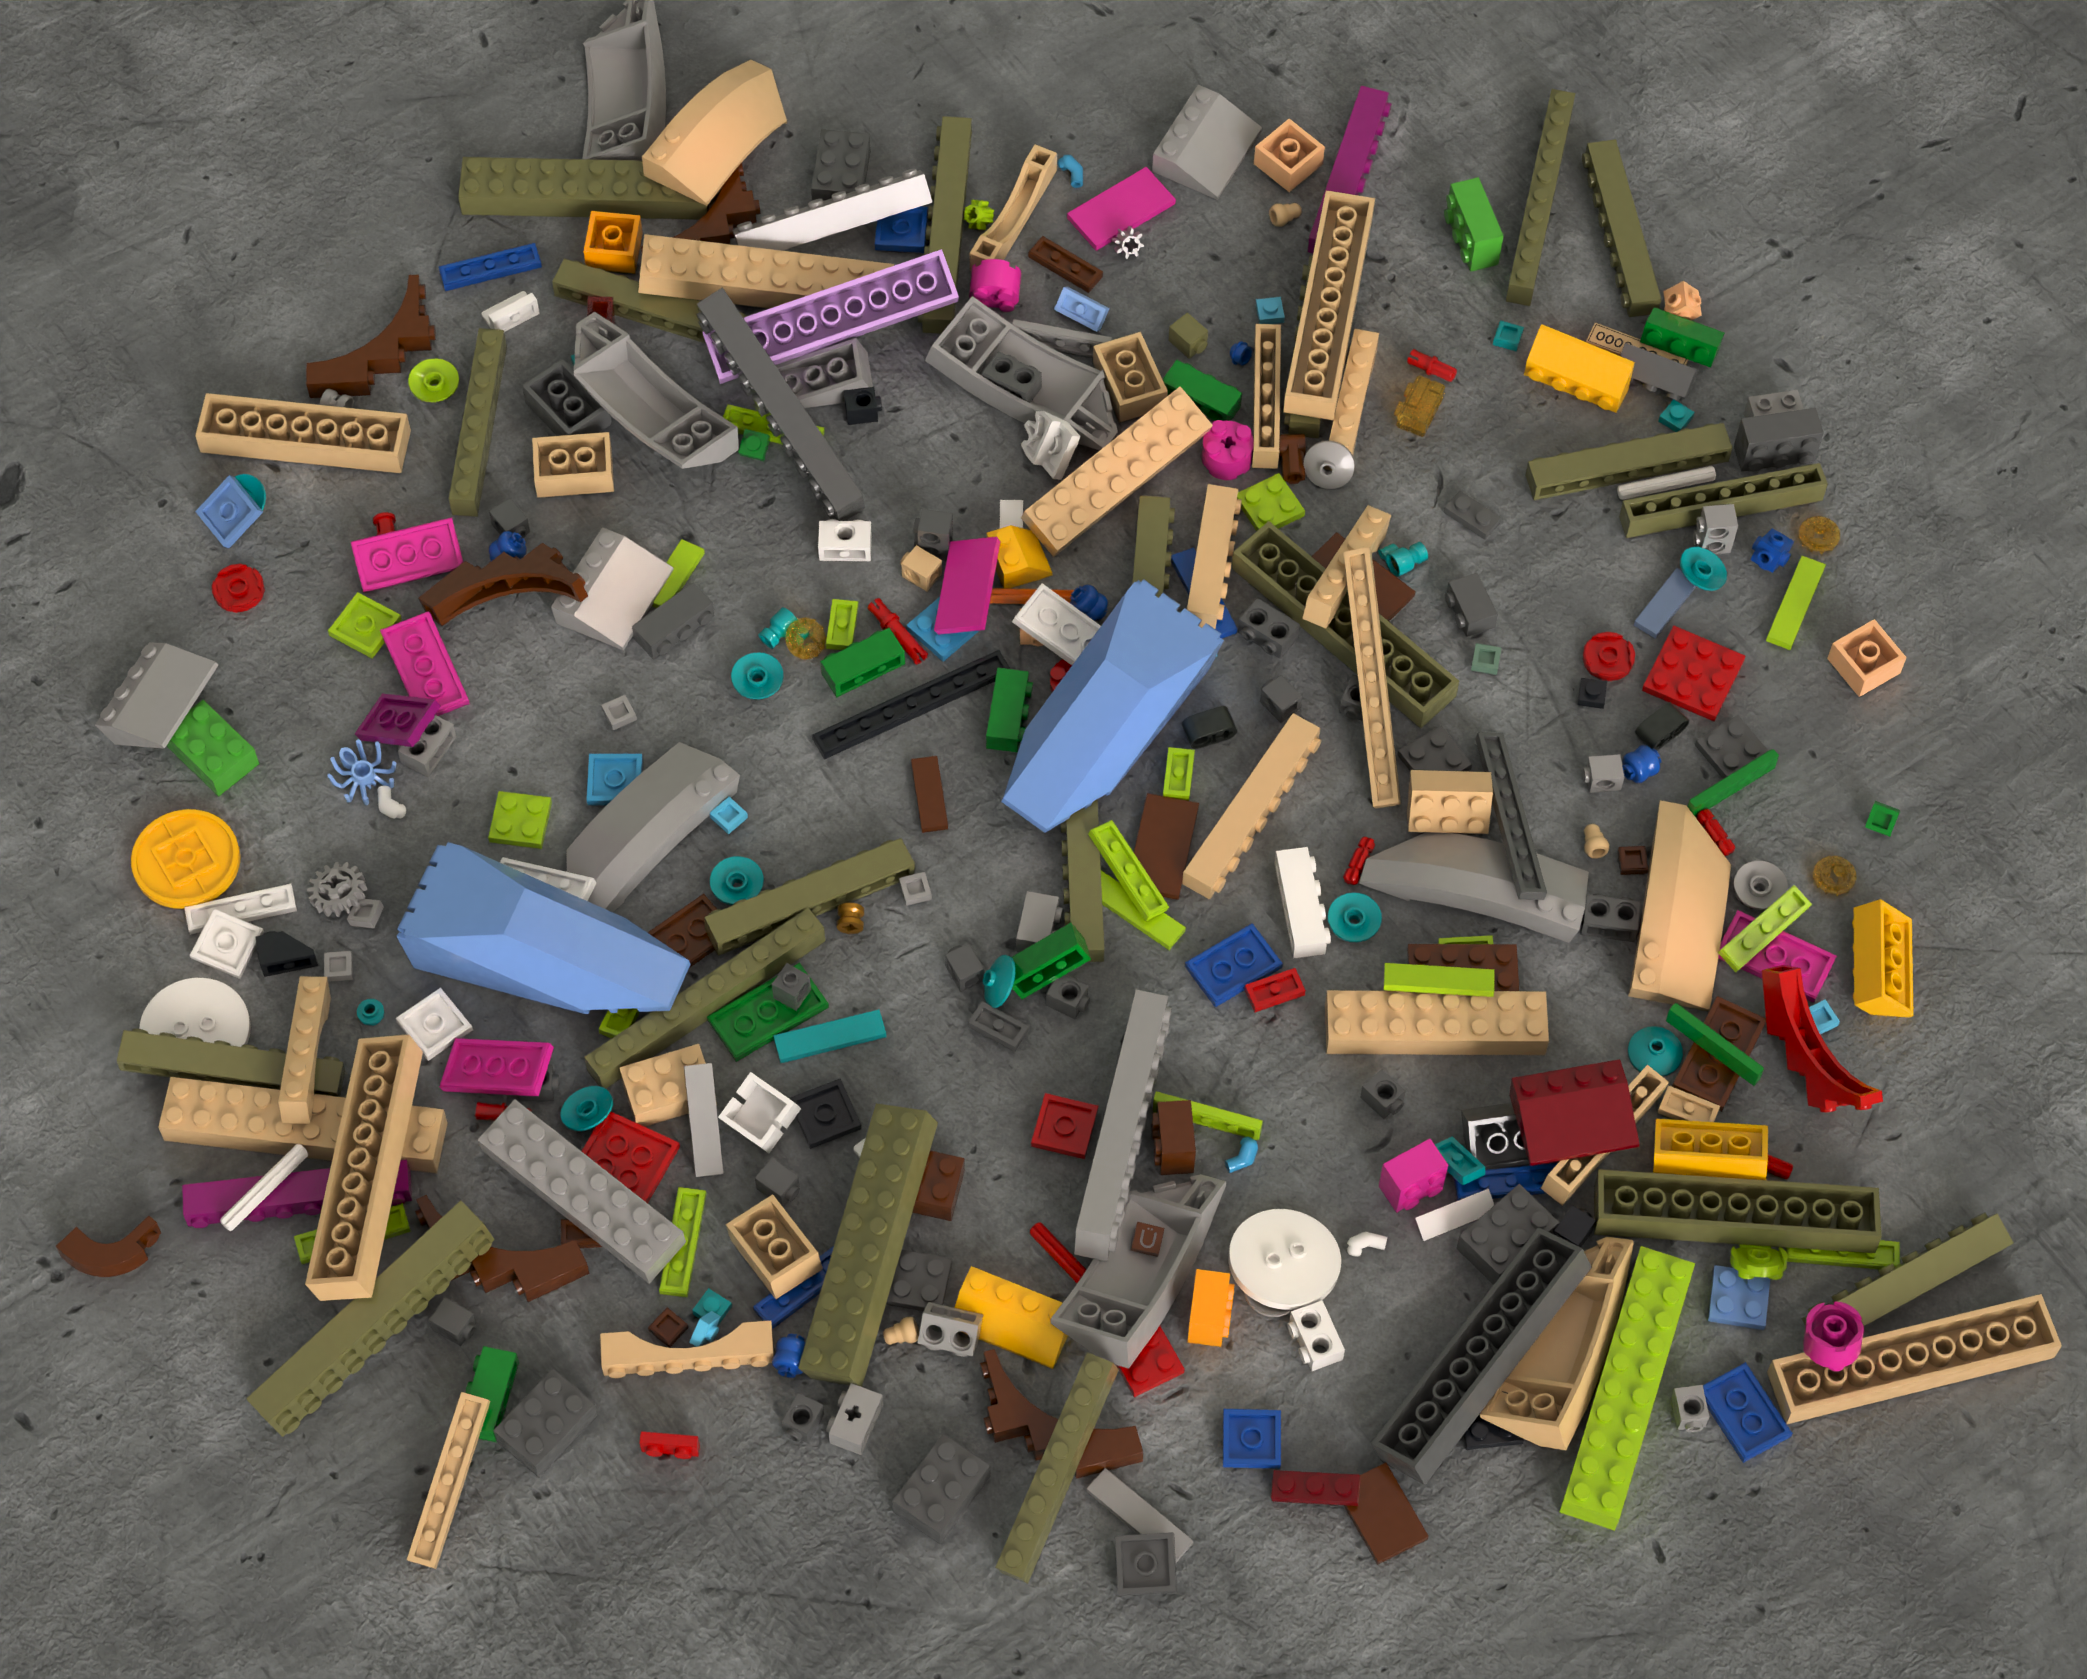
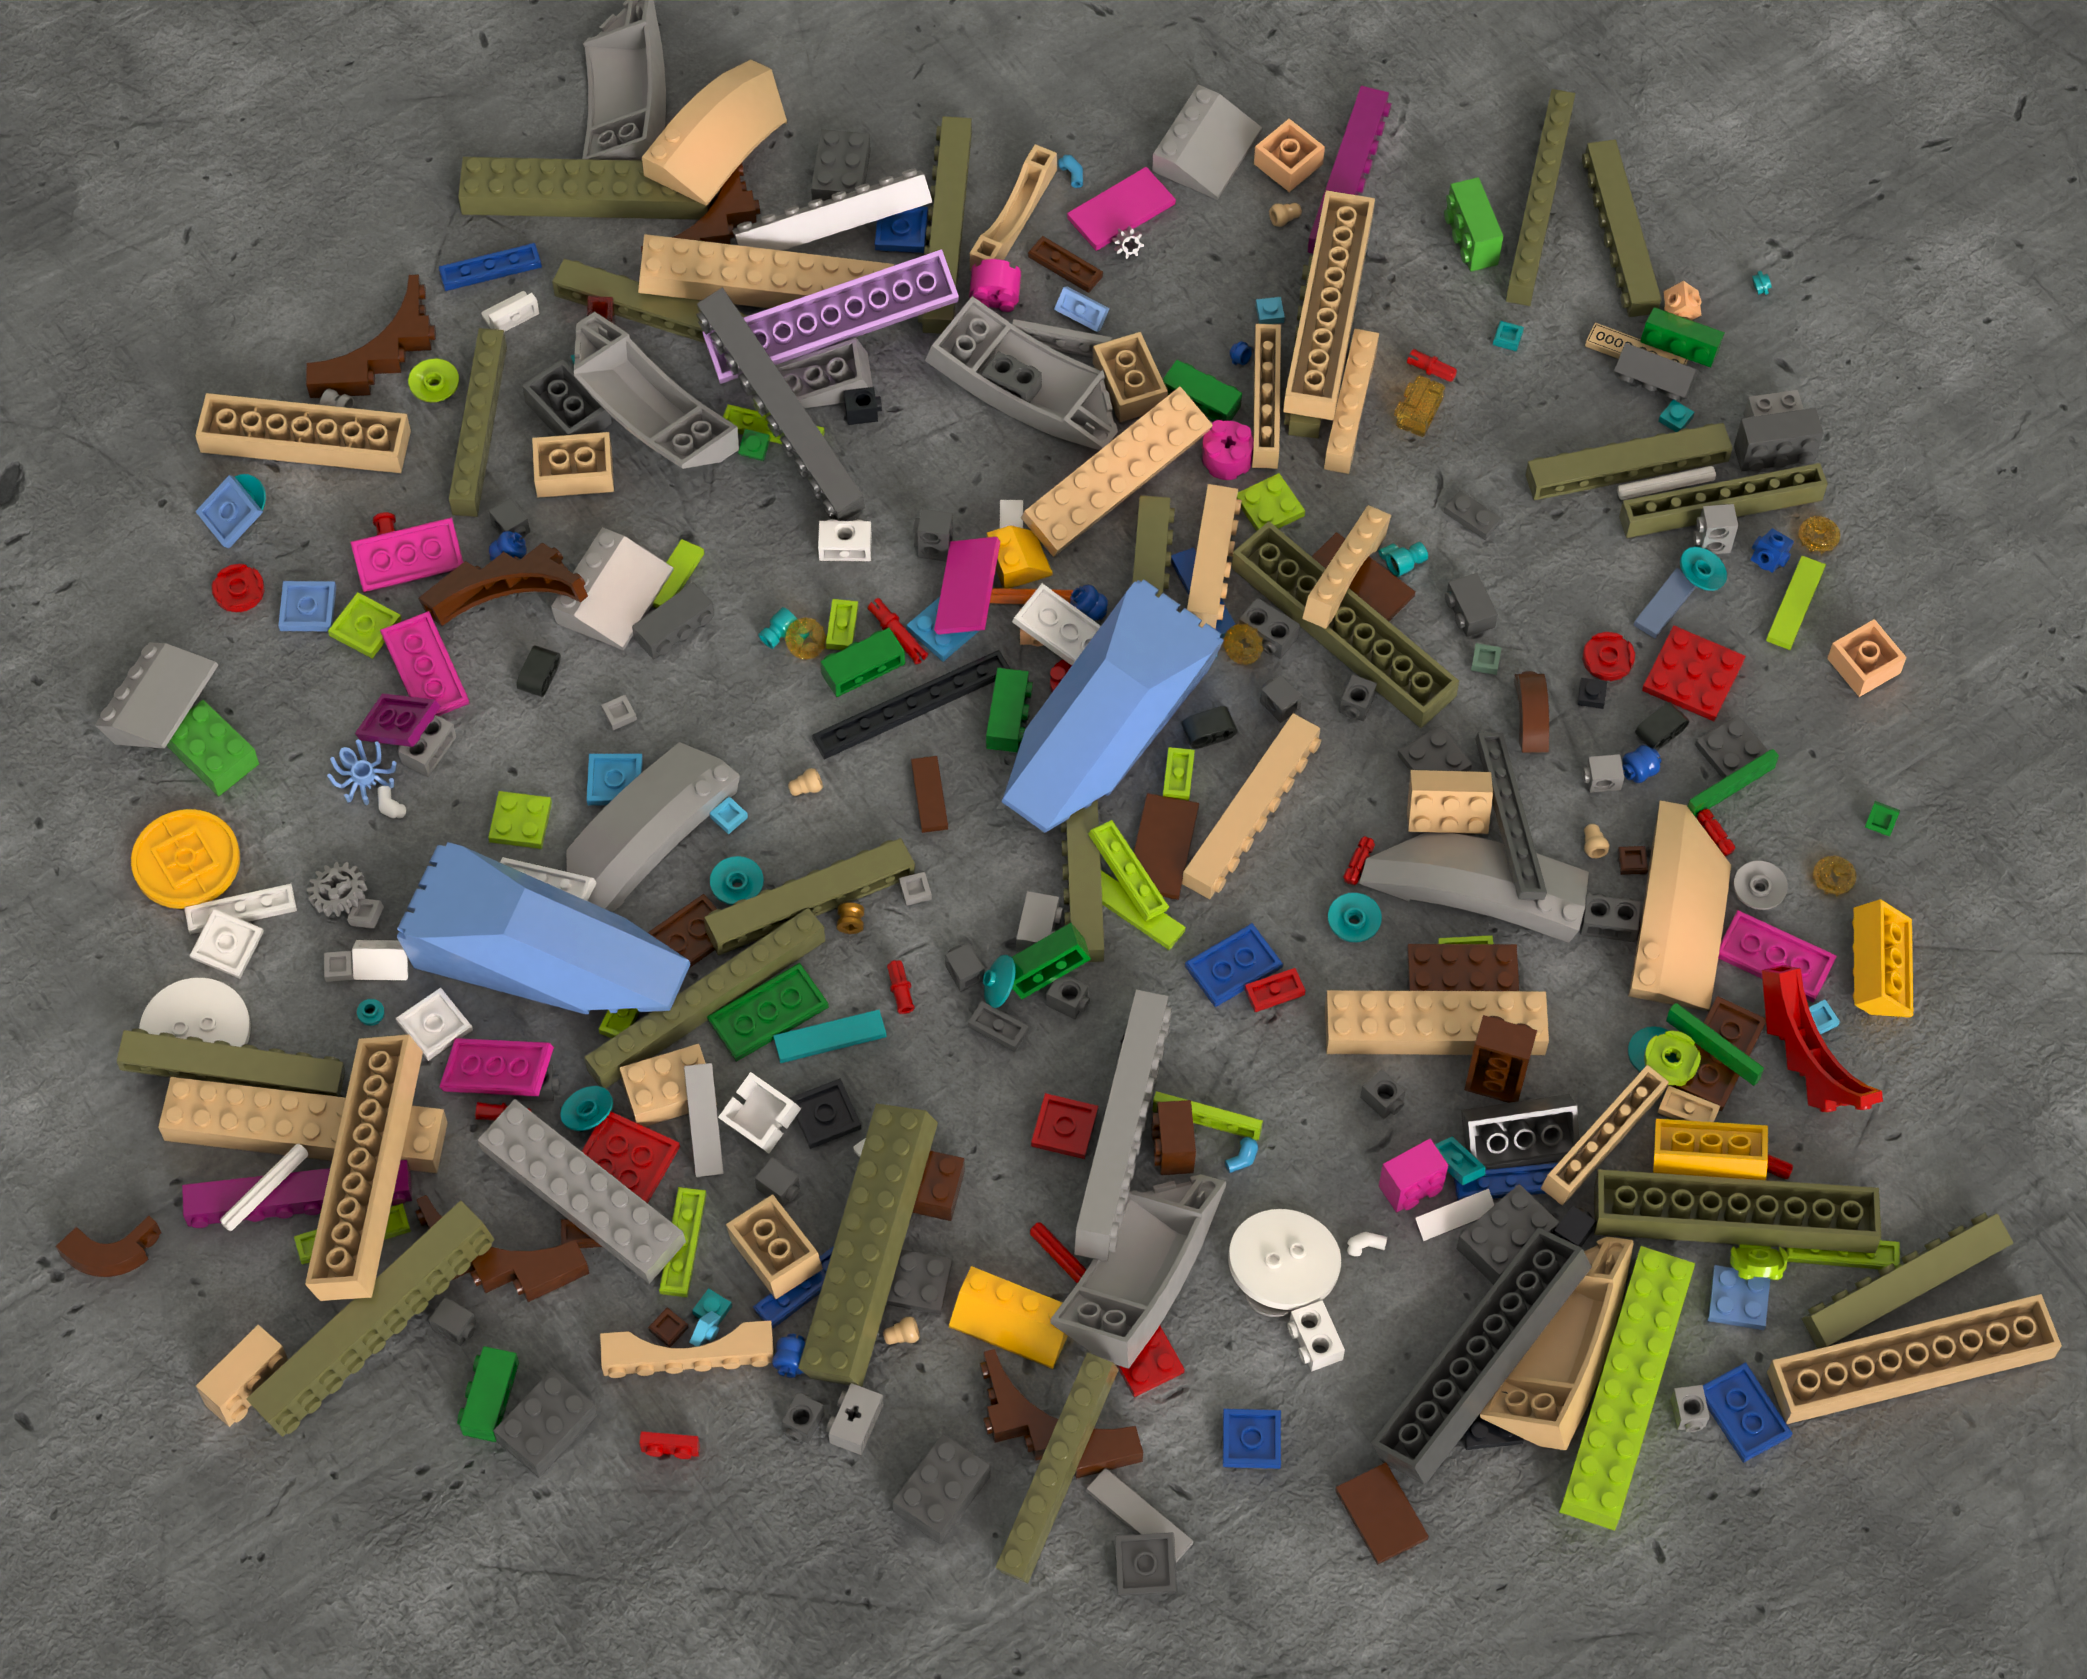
black slope [255,931,318,977] -> none
tan arch [278,976,331,1124] -> none
tan plate [407,1392,491,1569] -> none
light orange brick [583,211,643,273] -> none
teal dish [731,652,784,699] -> none
dark grey brick [772,963,811,1011] -> none
tan brick [900,545,942,592] -> none
light grey brick [917,1302,983,1357] -> none
lime gear [963,199,994,230] -> none
white plate [1021,411,1081,480] -> none
reddish brown tile [1130,1222,1165,1257] -> none
olive brick [1168,312,1208,359] -> none
light orange brick [1187,1269,1235,1347] -> none
dark red plate [1271,1470,1361,1506] -> none
white brick [1275,847,1331,958] -> none
reddish brown piece [1279,434,1306,484] -> none
light grey dish [1304,441,1355,489] -> none
tan plate [1344,547,1401,809] -> none
lime tile [1384,963,1494,997] -> none
dark red slope [1509,1059,1640,1166] -> none
yellow slope [1524,324,1635,413] -> none
lime tile [1717,885,1812,972] -> none
dark pink brick [1803,1302,1864,1371] -> none
none -> tan brick [196,1325,288,1427]
none -> medium blue plate [278,581,336,632]
none -> white panel [352,940,408,980]
none -> pearl dark grey beam [517,645,561,697]
none -> tan piece [788,768,823,796]
none -> red axle [887,960,915,1014]
none -> clear yellow gear [1224,623,1264,665]
none -> reddish brown brick [1464,1015,1537,1103]
none -> reddish brown arch [1514,671,1549,753]
none -> lime plate [1644,1031,1701,1086]
none -> teal plate [1752,270,1772,295]

